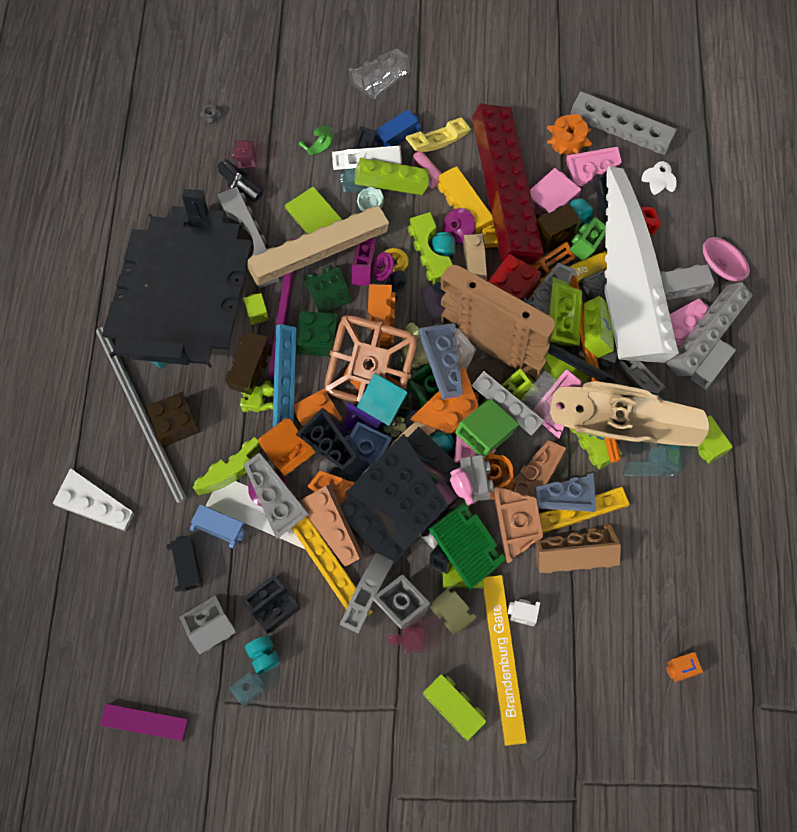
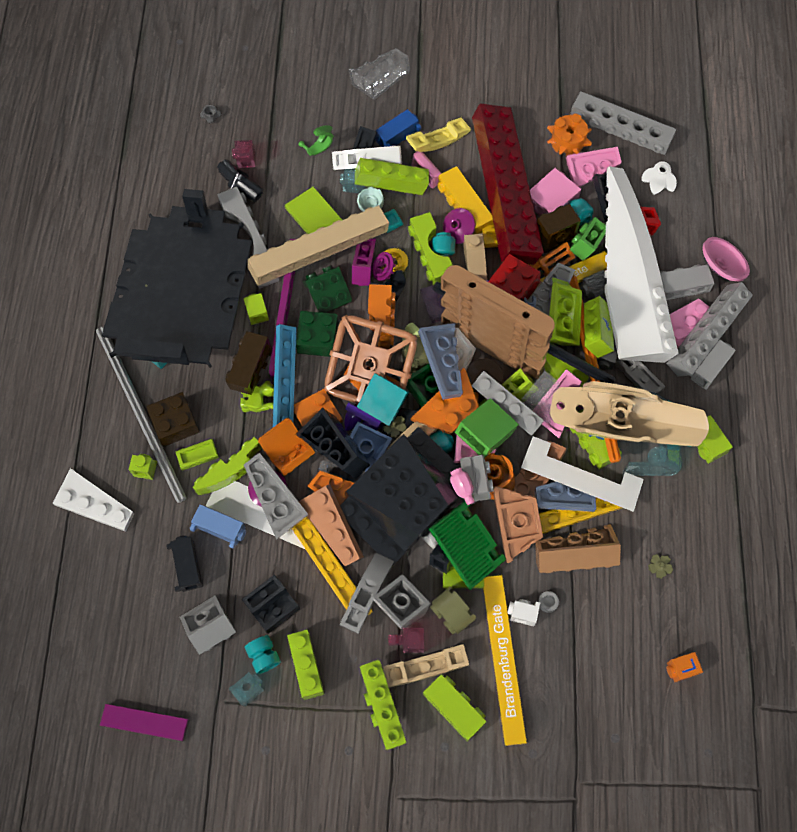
none -> lime brick [128,454,158,480]
none -> lime tile [175,439,219,471]
none -> lime brick [287,630,324,700]
none -> lime bracket [360,660,406,750]
none -> tan slope [383,644,469,688]
none -> teal tile [384,209,403,233]
none -> white sticker [521,436,643,512]
none -> light grey tile [538,591,559,613]
none -> olive plant [648,554,673,579]

